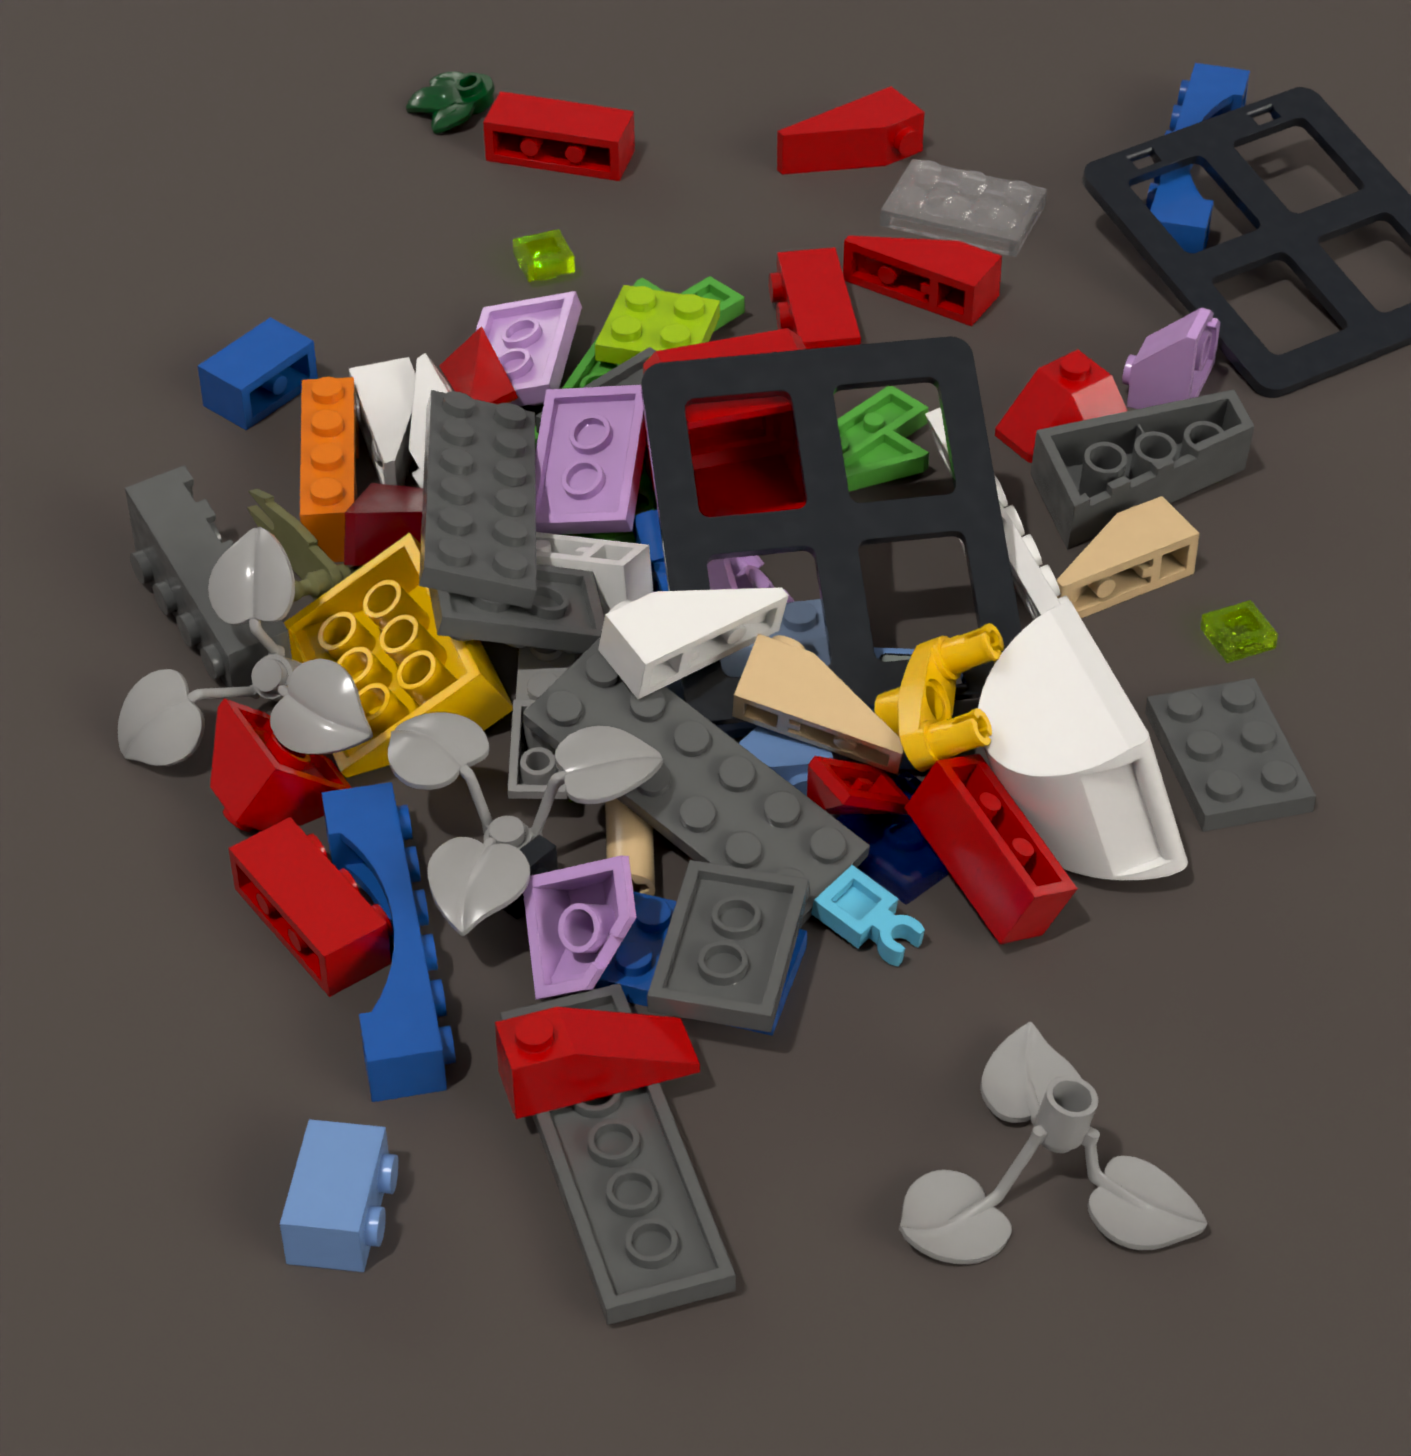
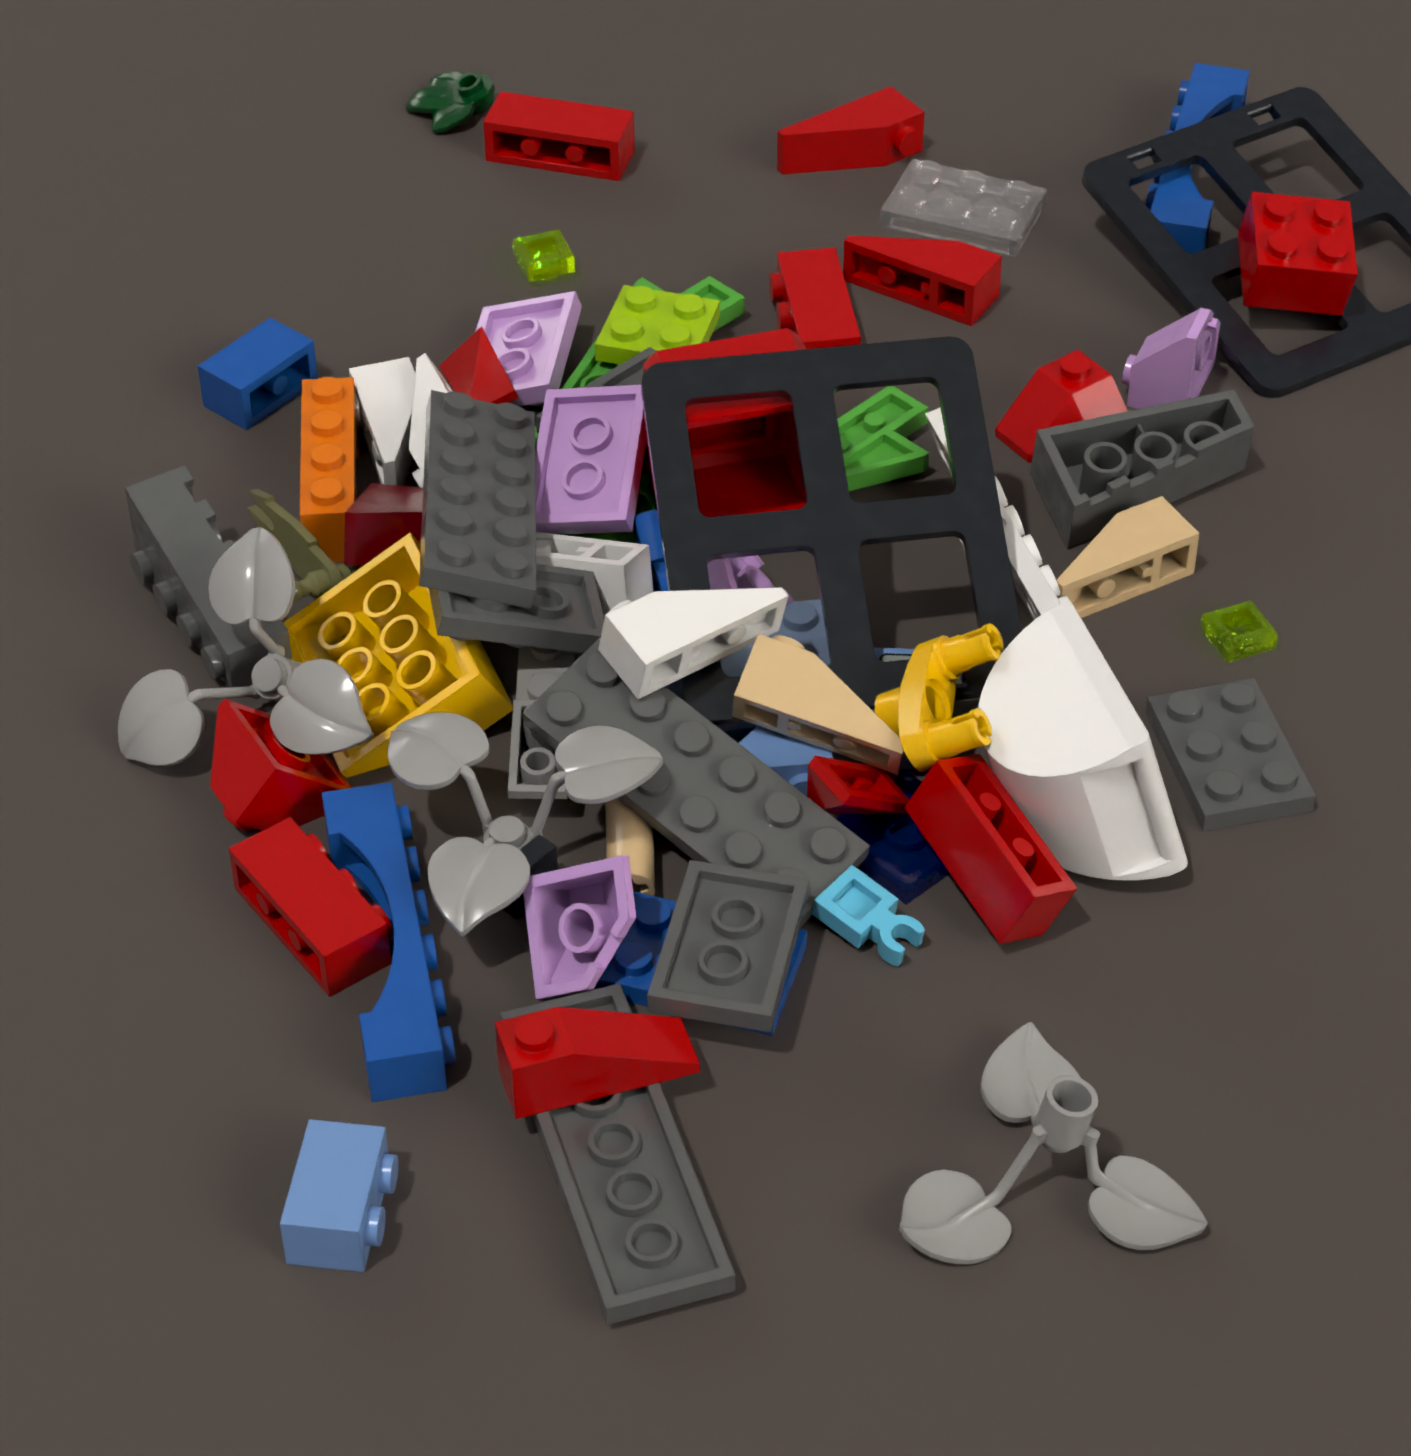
none -> red brick [1238,192,1358,316]

